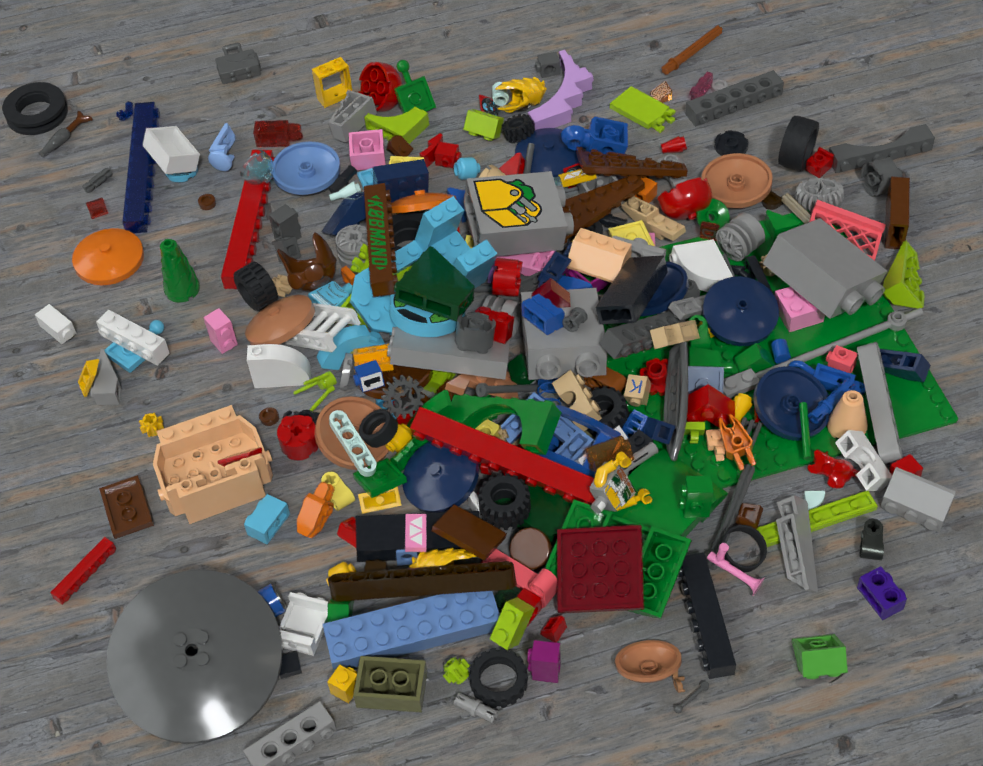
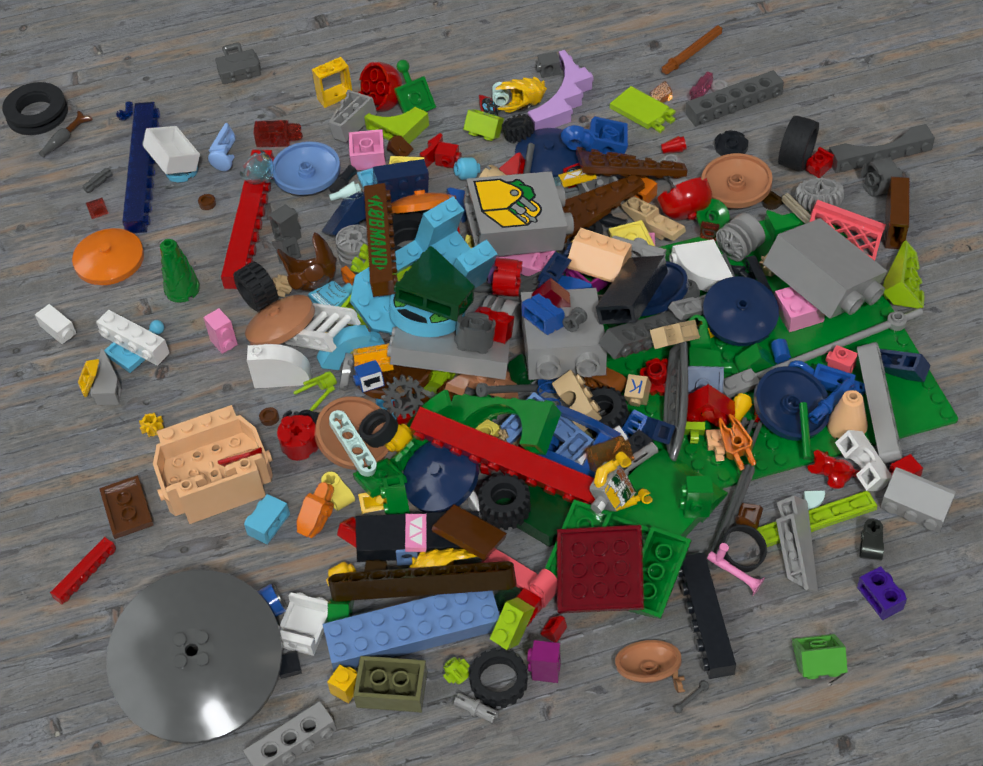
reddish brown tile [510,528,552,570] -> none
none -> green brick [380,474,410,515]

